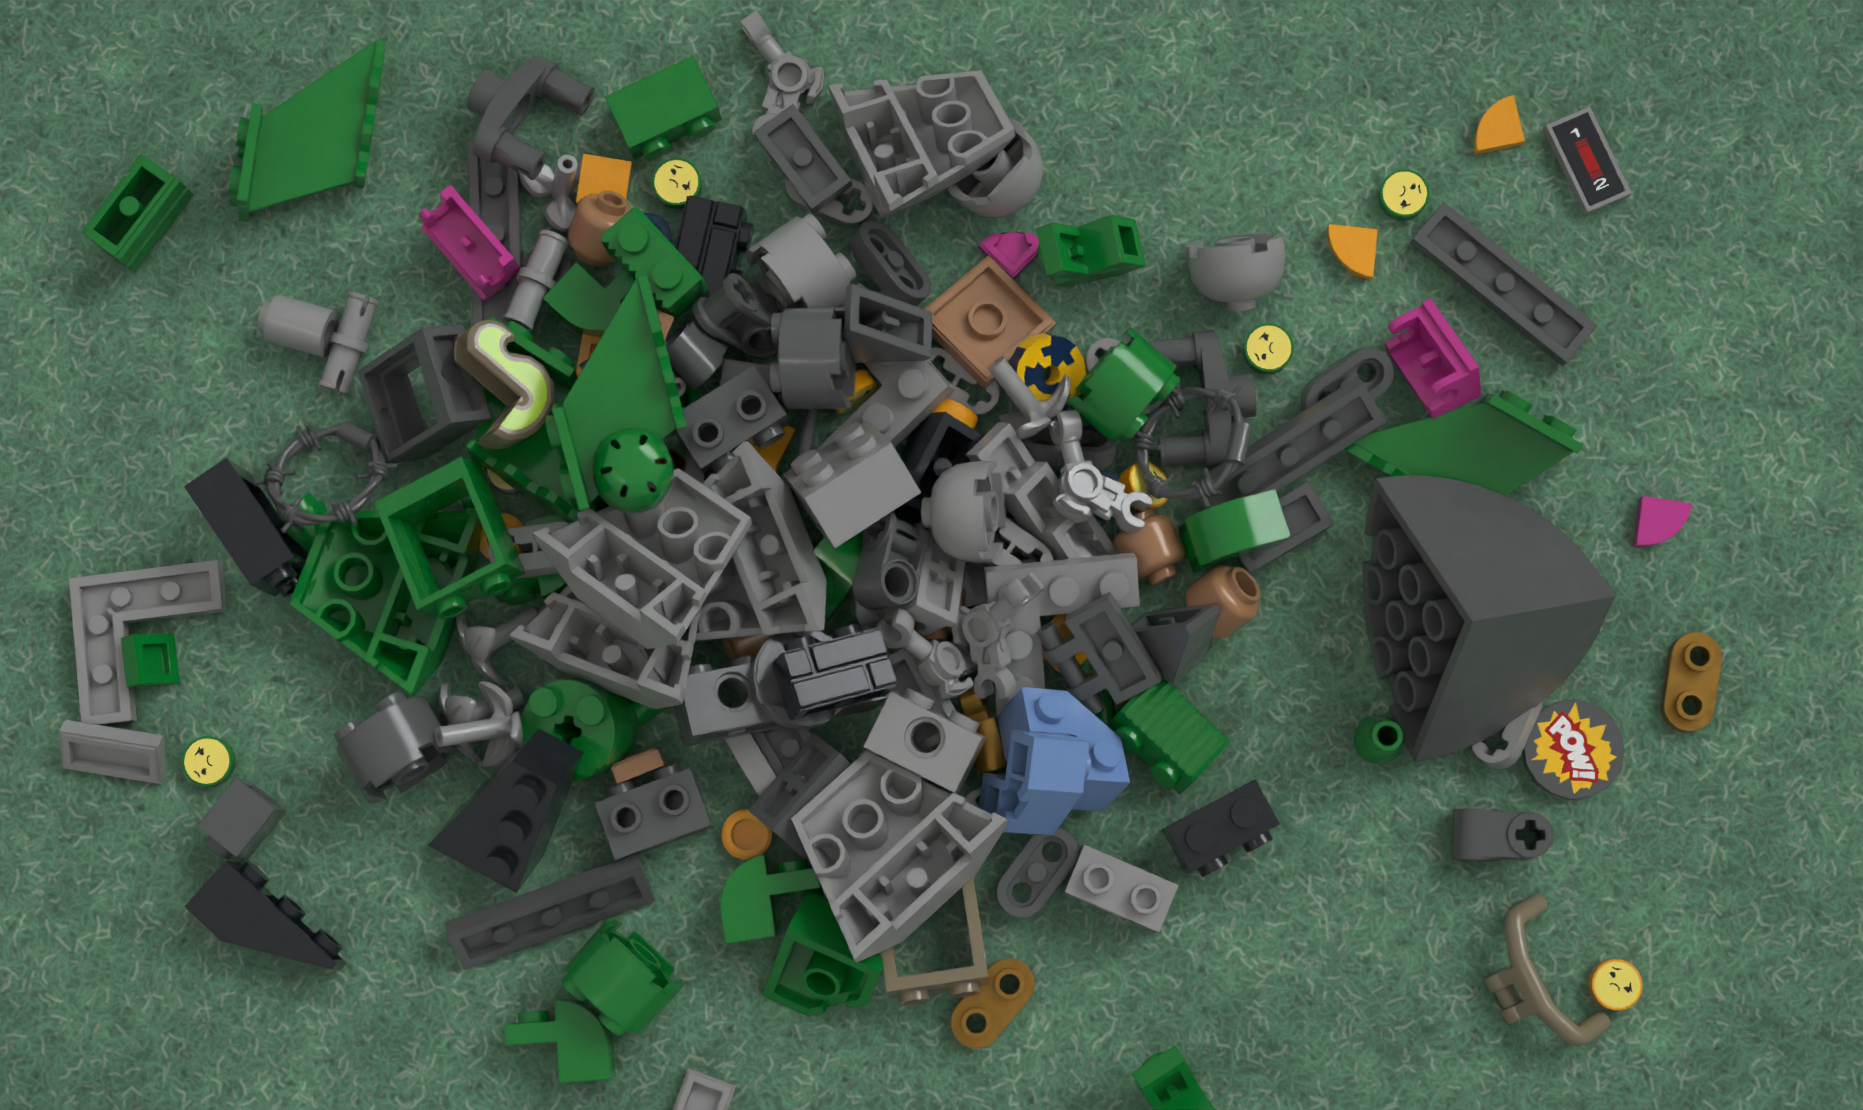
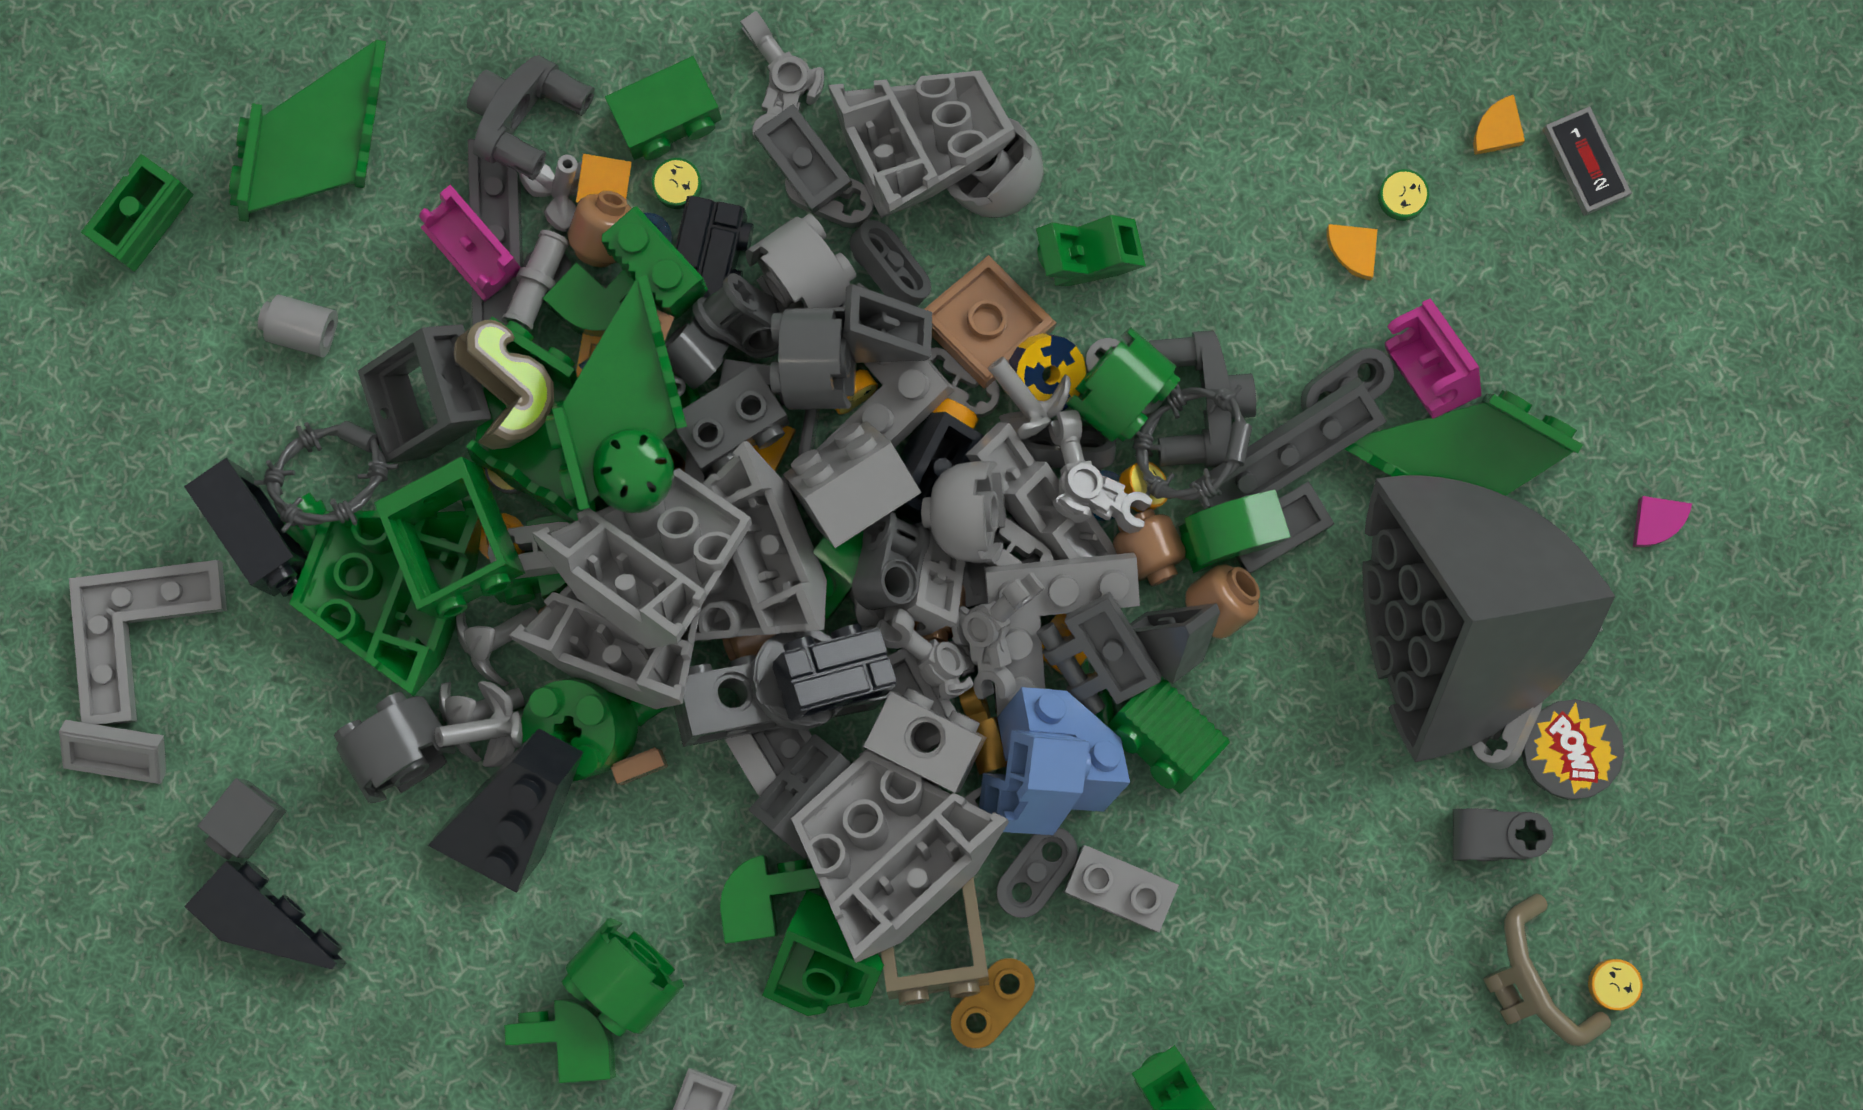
green tile [121,634,180,687] -> none
light yellow tile [182,736,236,787] -> none
light grey pin [318,291,379,394] -> none
dark grey plate [445,853,655,970] -> none
dark grey brick [595,763,714,861] -> none
light orange tile [721,809,772,860] -> none
dark pink tile [978,232,1039,280] -> none
black brick [1162,779,1280,877] -> none
light grey cylinder [1186,232,1286,311] -> none
light yellow tile [1243,323,1294,375] -> none
green cone [1354,715,1404,765] -> none
dark grey plate [1410,202,1598,367] -> none
pearl gold plate [1660,632,1722,732] -> none

